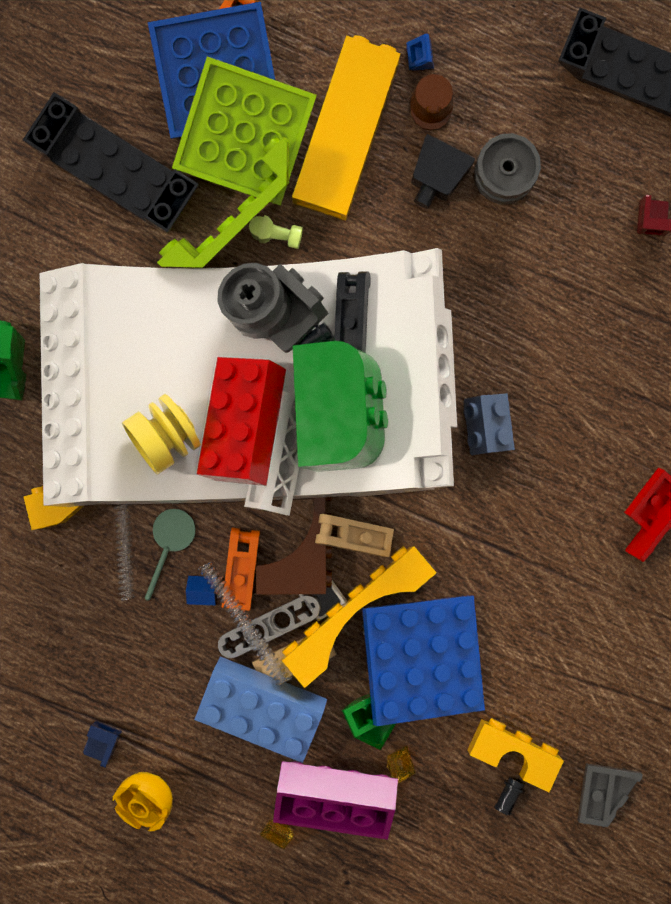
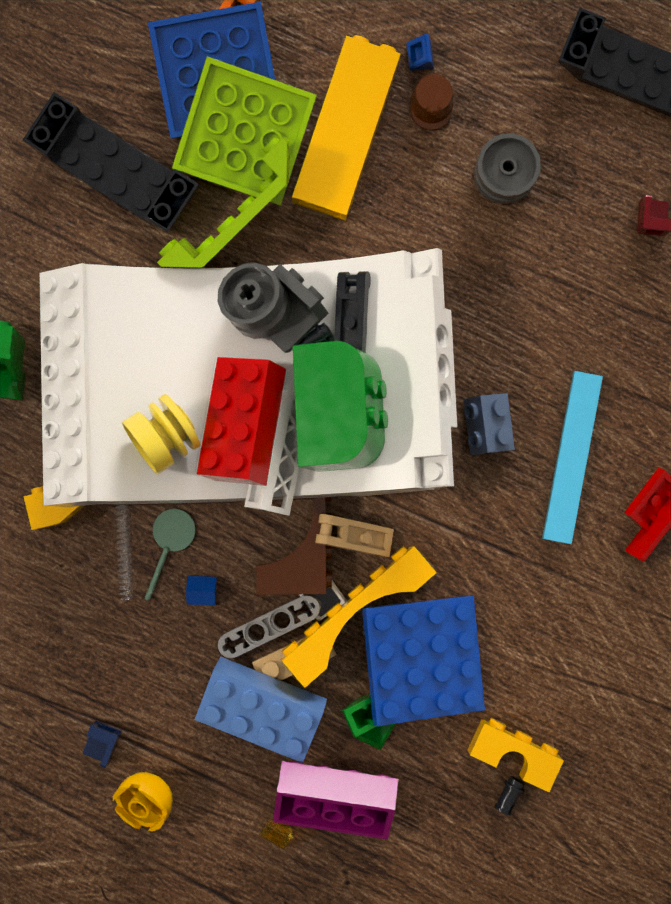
clear piece [198,562,292,685] -> none
orange plate [222,527,260,611] -> none
yellowish green leg [249,215,303,249] -> none
clear yellow slope [387,746,415,783] -> none
black torso [411,134,475,209] -> none
dark grey wing [577,763,643,827] -> none
none -> medium azure tile [542,371,603,544]

